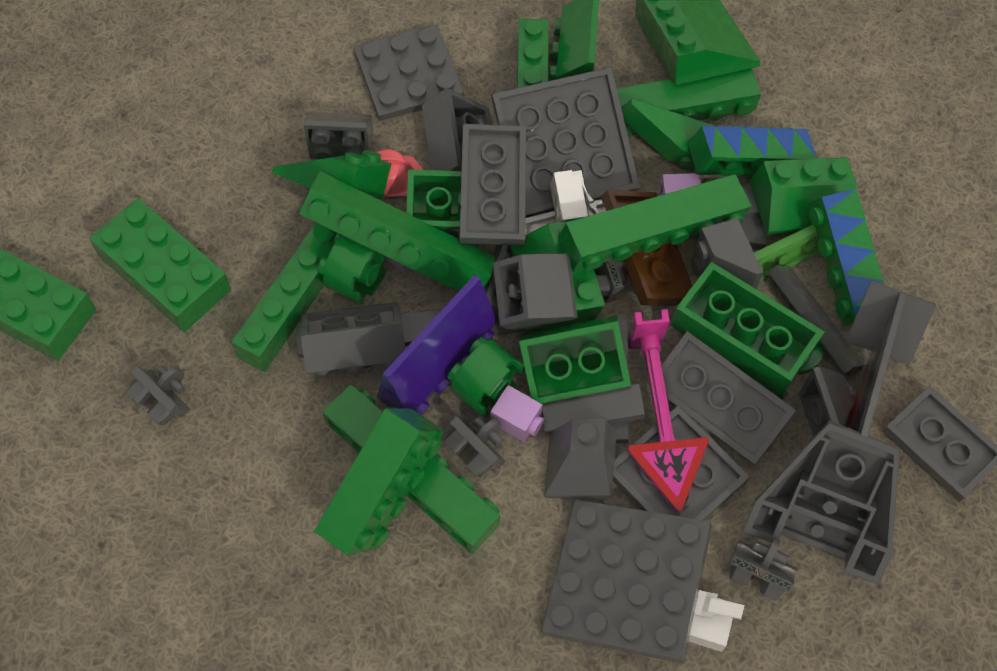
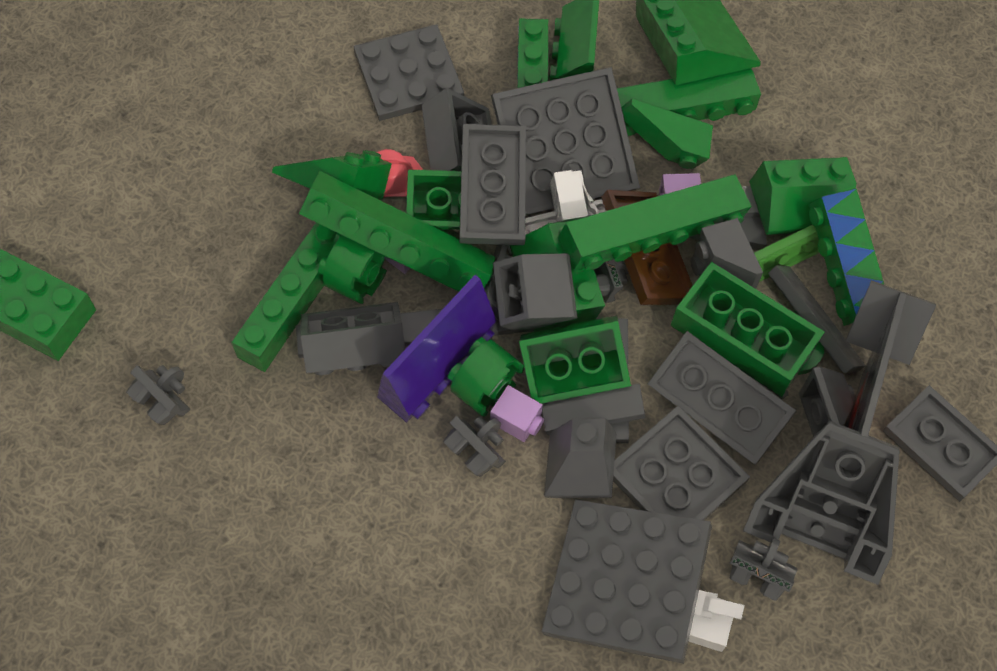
green brick [89,198,231,333] -> none
dark grey slope [304,112,373,160] -> none
green brick [314,408,444,556] -> none
green brick [322,384,500,555] -> none
dark pink piece [627,309,709,513] -> none
green brick [688,125,817,176] -> none

